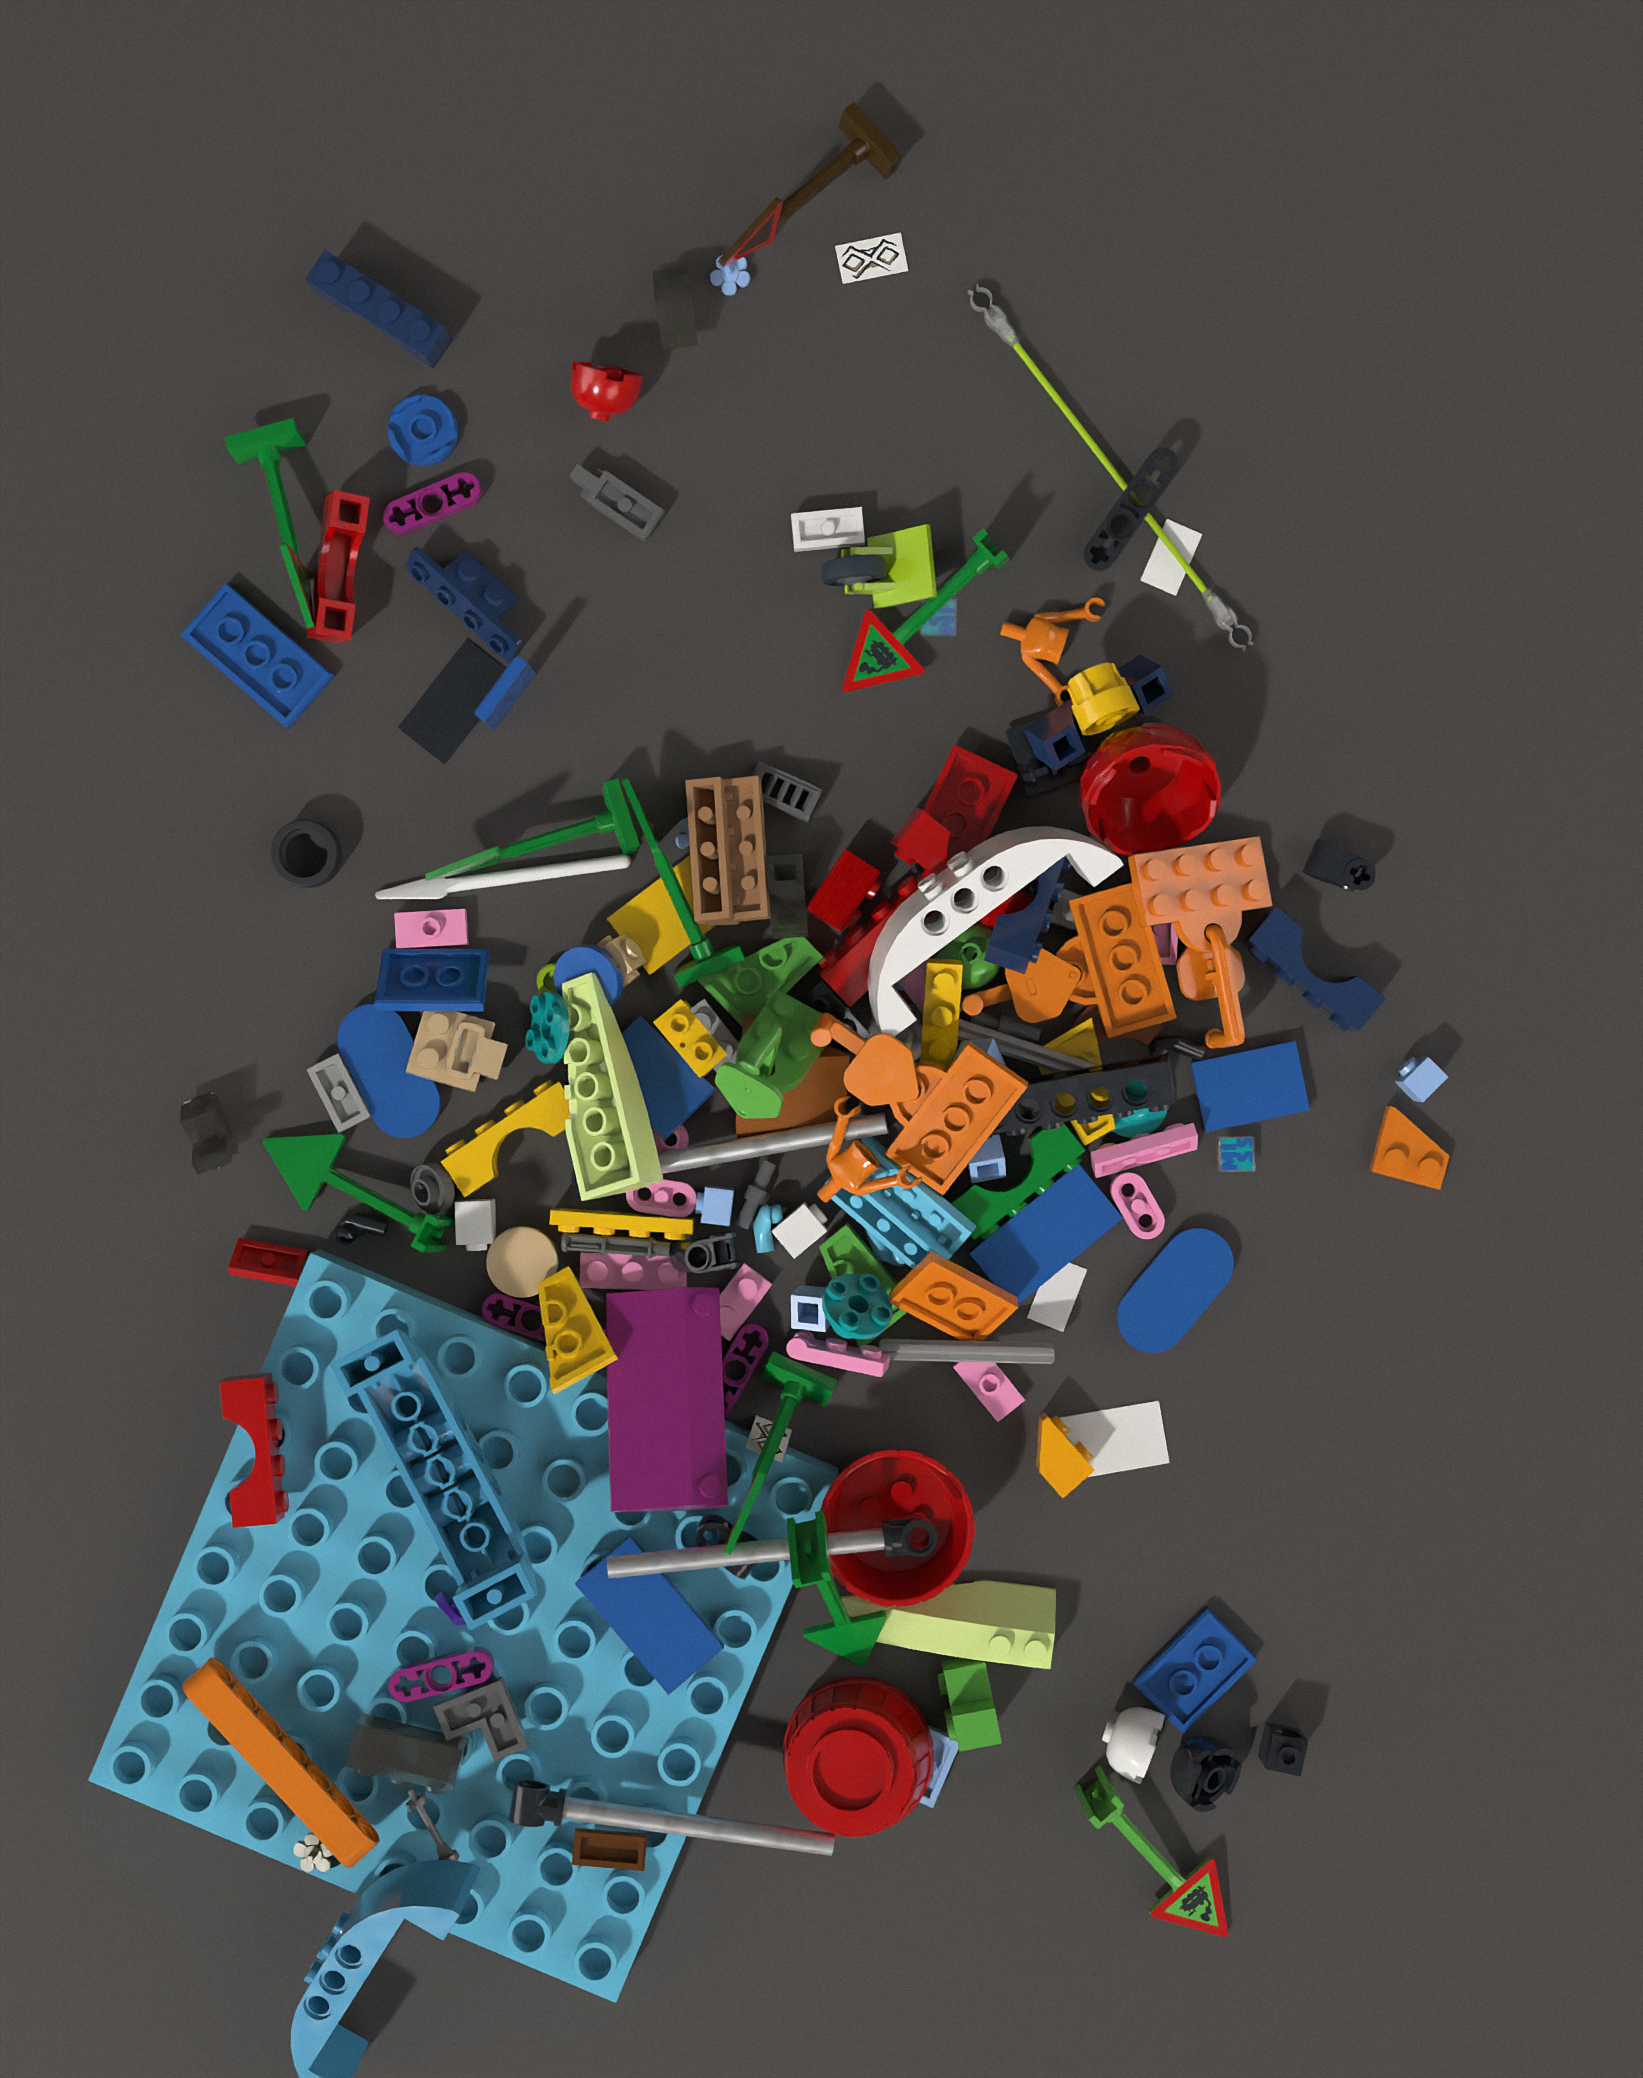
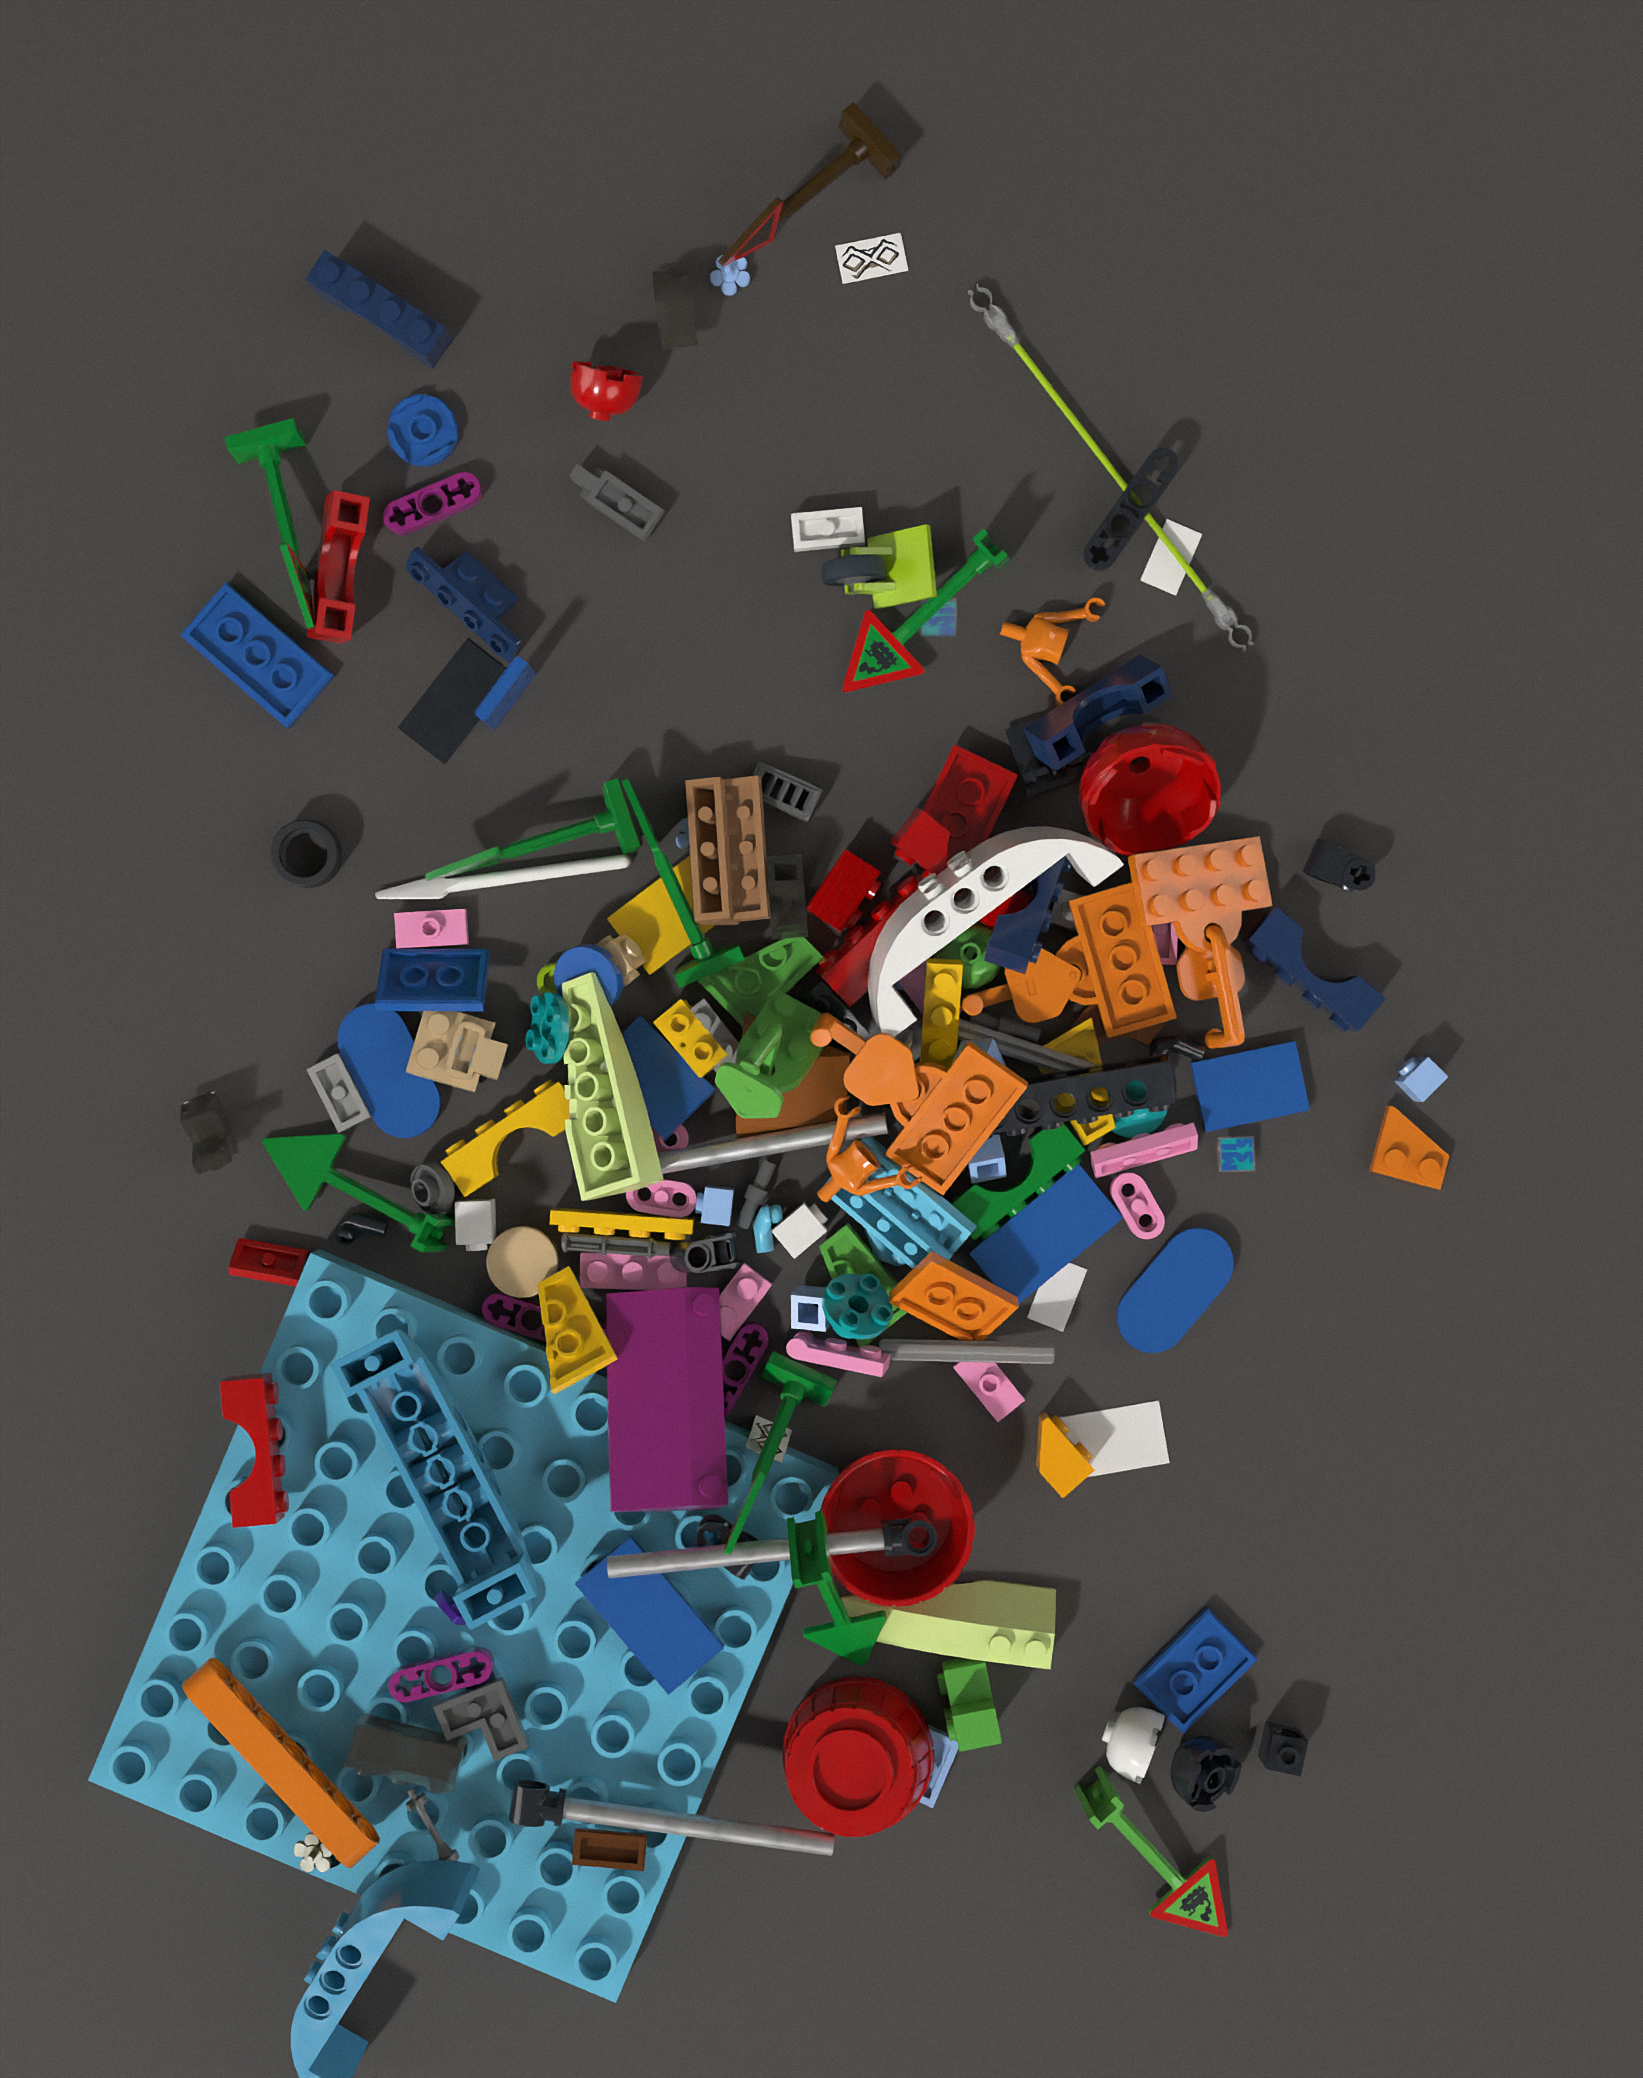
yellow piece [1068,663,1139,735] -> none

